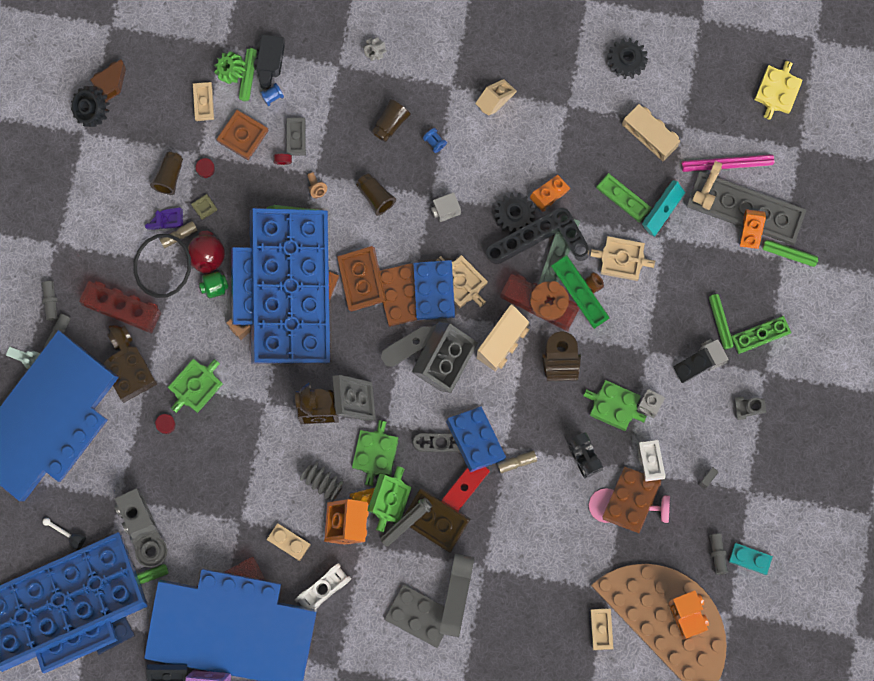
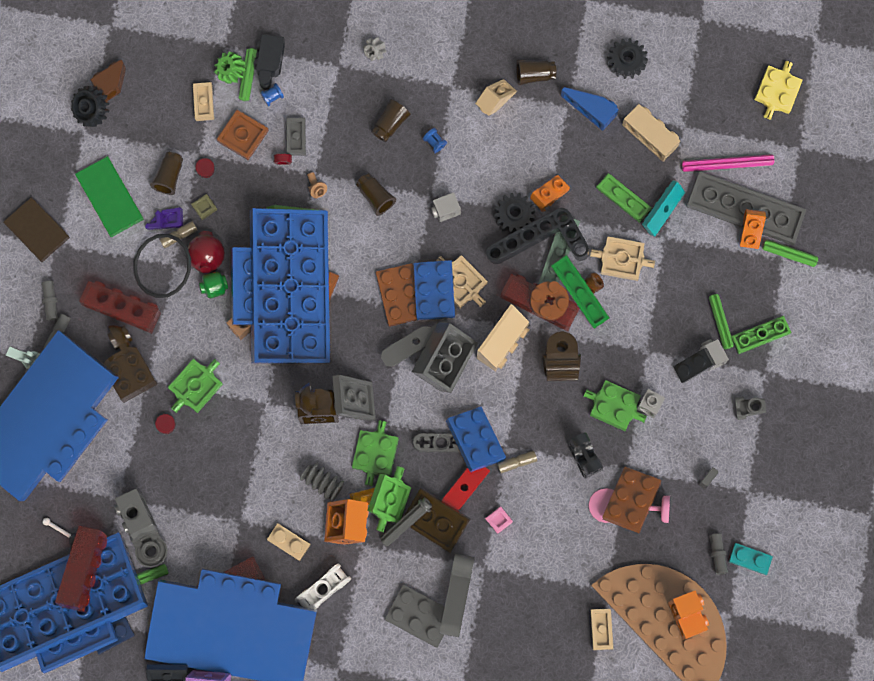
dark orange plate [337,246,386,312] -> none
white plate [638,440,665,481] -> none
tan brick [693,161,723,210] -> none
none -> dark brown tile [3,197,70,263]
none -> clear red brick [55,526,107,612]
none -> green tile [75,156,144,237]
none -> bright pink tile [485,506,513,534]
none -> dark brown plant [516,60,557,86]
none -> blue slope [561,87,619,131]

